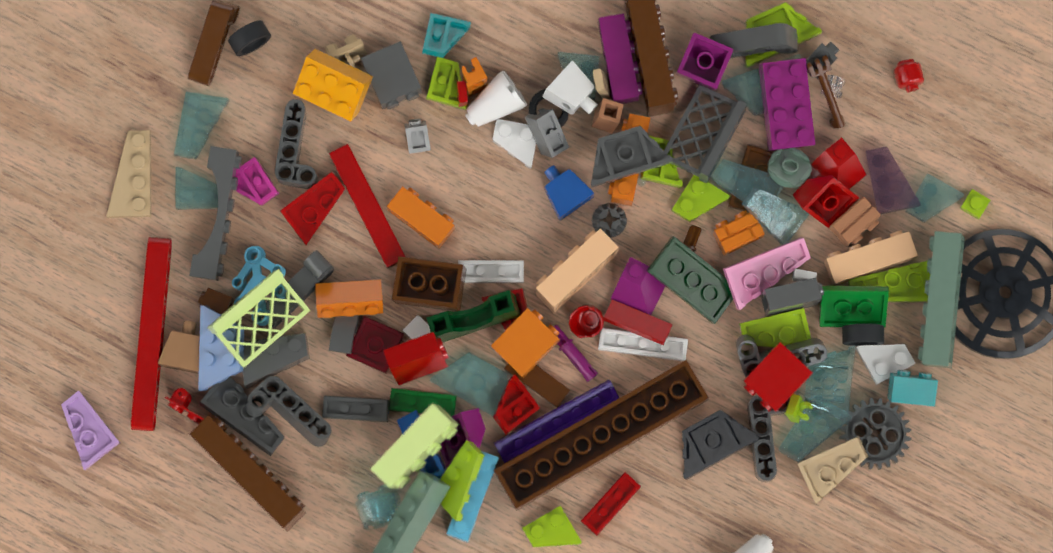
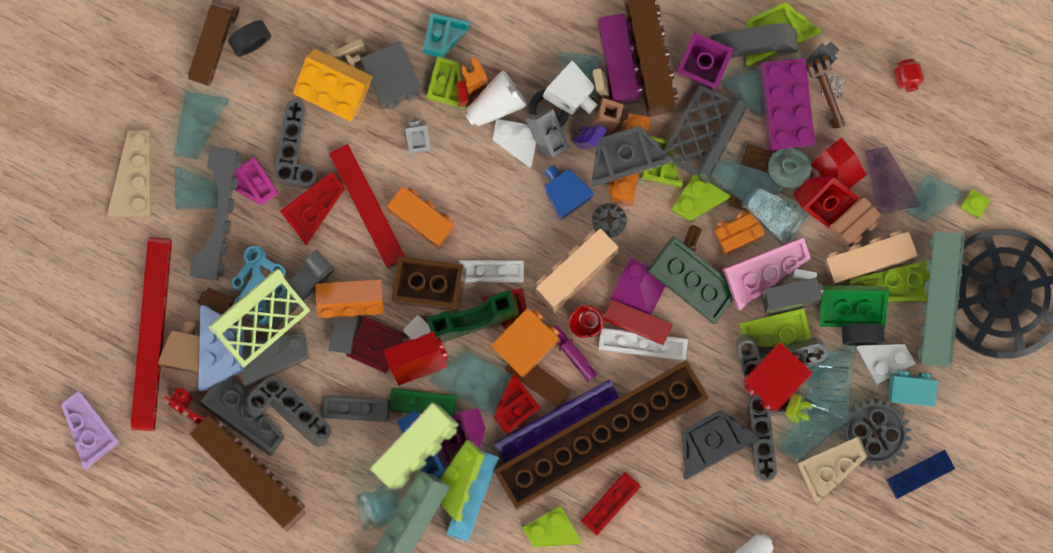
none -> dark purple hinge [571,125,607,149]
none -> clear blue tile [886,450,955,499]

